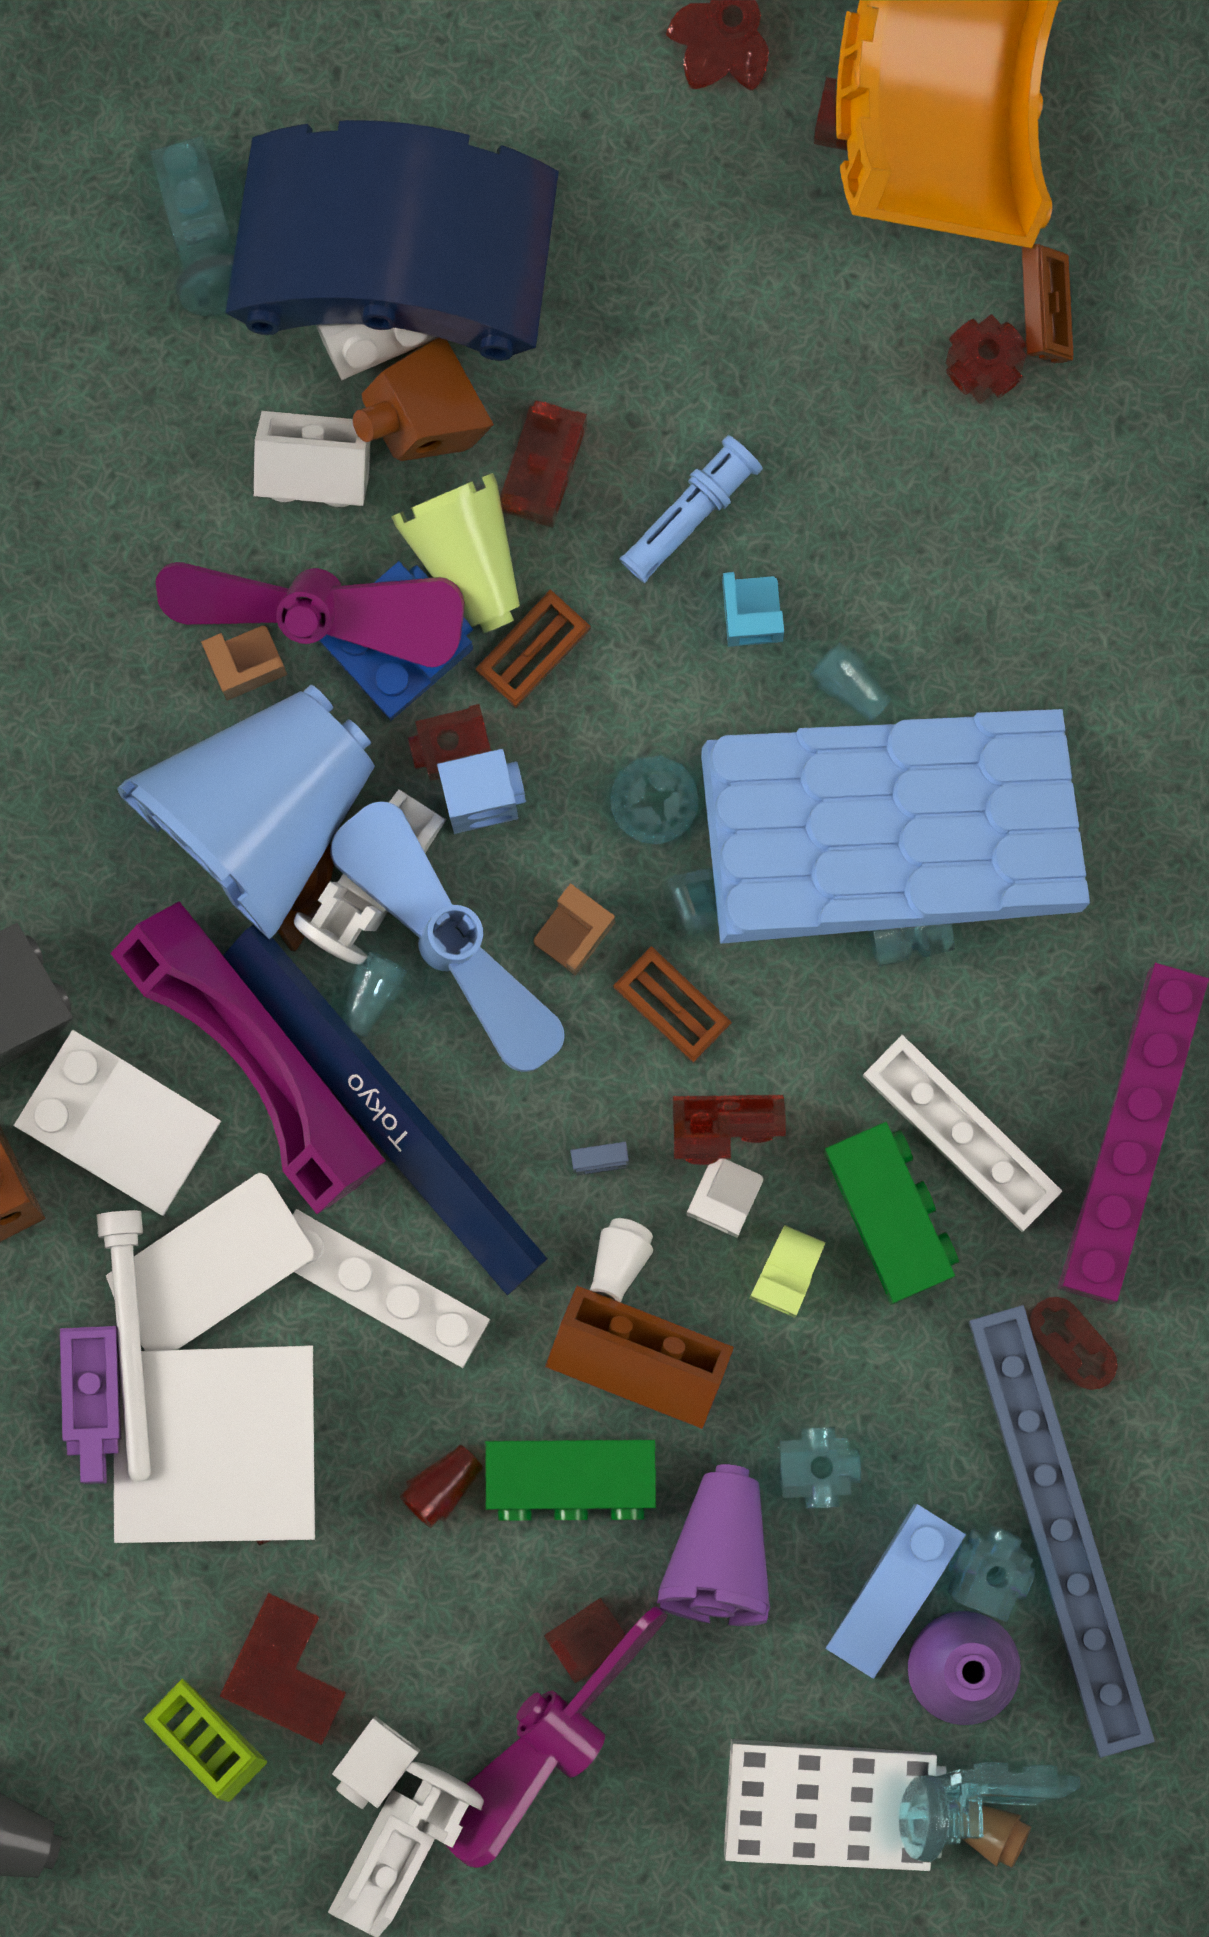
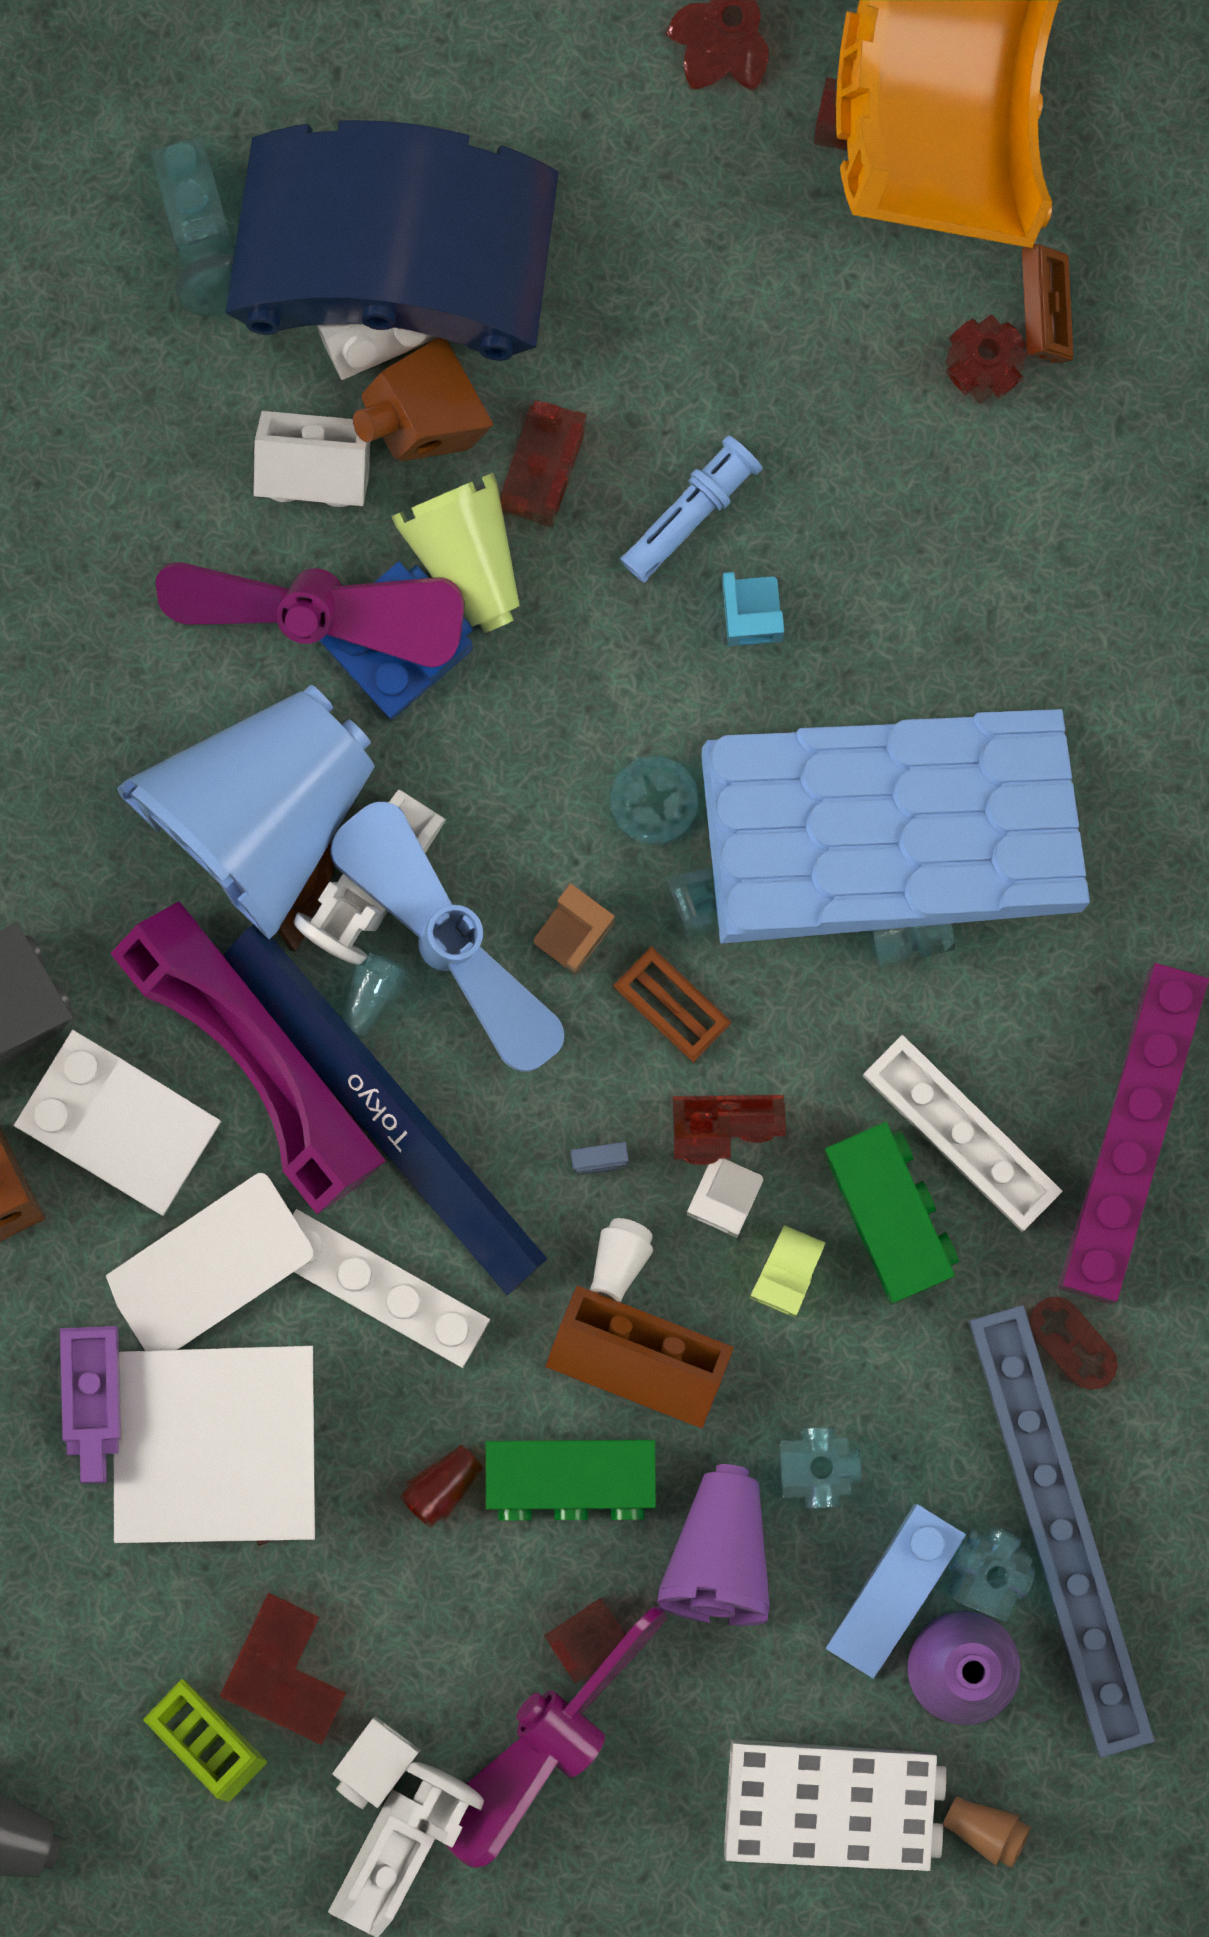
white piece [97,1210,151,1482] -> none
medium nougat panel [201,626,287,701] -> none
clear red brick [408,704,491,781] -> none
light blue brick [437,749,526,834] -> none
dark orange tile [475,589,591,708] -> none
clear light blue cone [809,642,892,723] -> none
clear light blue piece [899,1762,1081,1863] -> none

